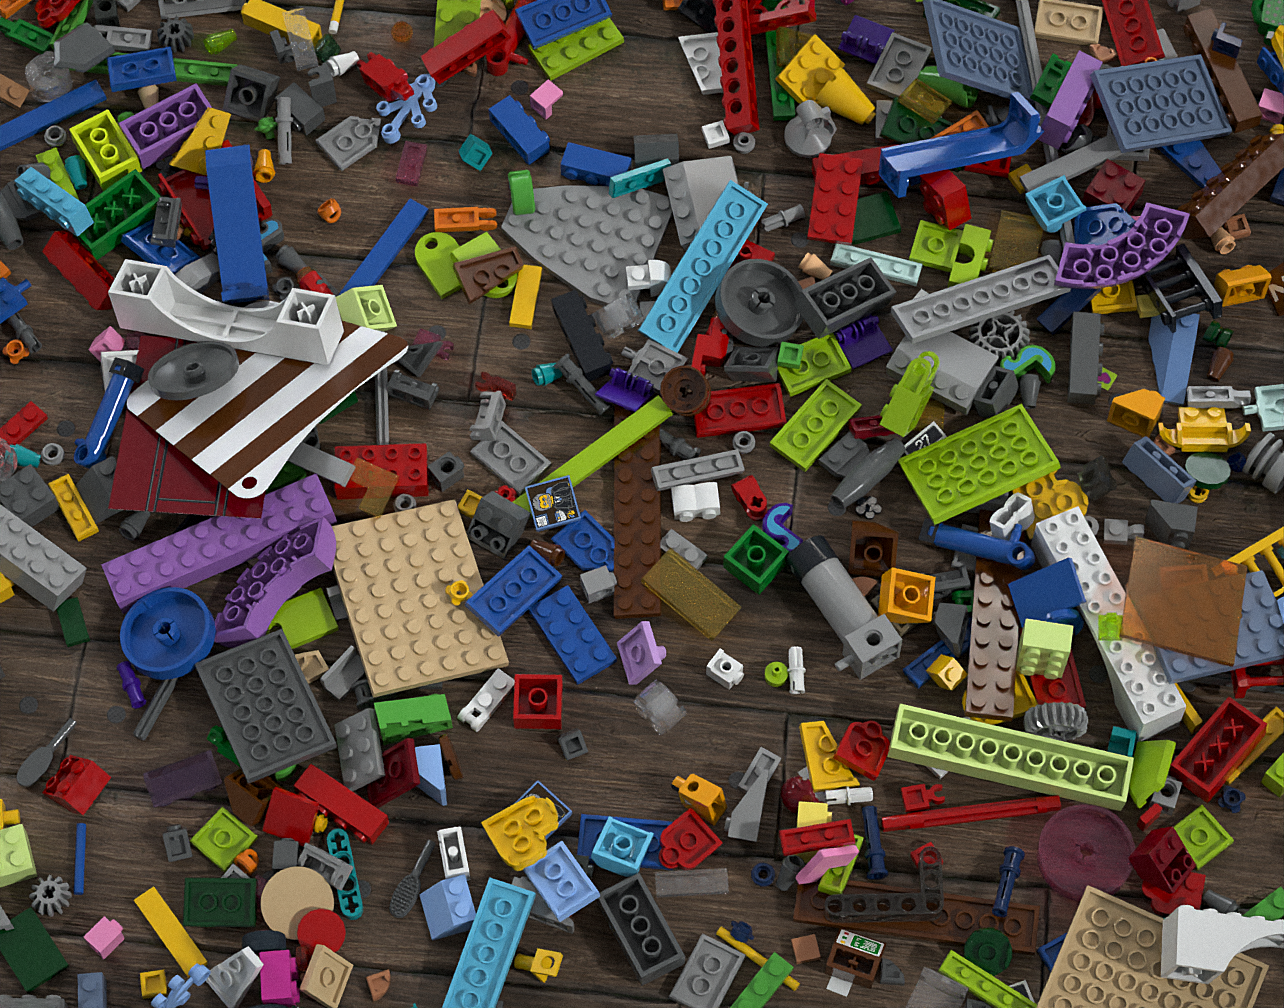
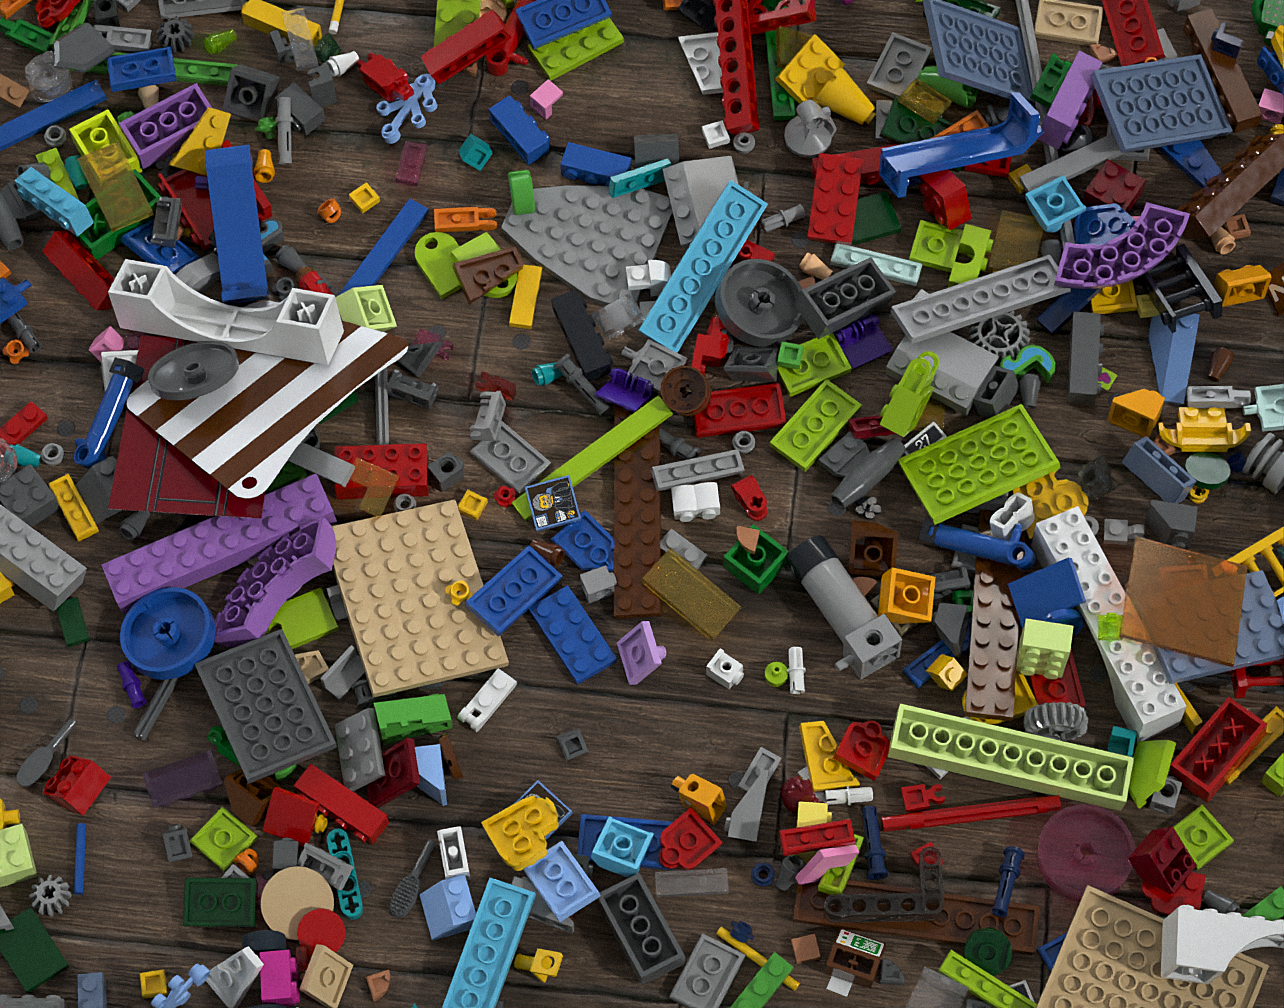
bright pink brick [84,916,125,959] -> none
yellow tile [134,886,208,977] -> none
light grey tile [315,116,381,171] -> none
clear orange plate [391,21,413,42] -> none
dark grey slope [466,491,531,559] -> none
red brick [513,674,563,729] -> none
clear brick [633,679,688,735] -> none
animal [762,503,803,553] -> none
dark purple hinge [838,15,895,64] -> none
red tile [1137,803,1163,831] -> none
dark green wheel [1203,320,1234,348] -> none
dark blue plate [1218,786,1246,813] -> none
none -> clear yellow tile [77,142,153,232]
none -> yellow plate [349,182,380,213]
none -> nougat tile [736,526,760,554]

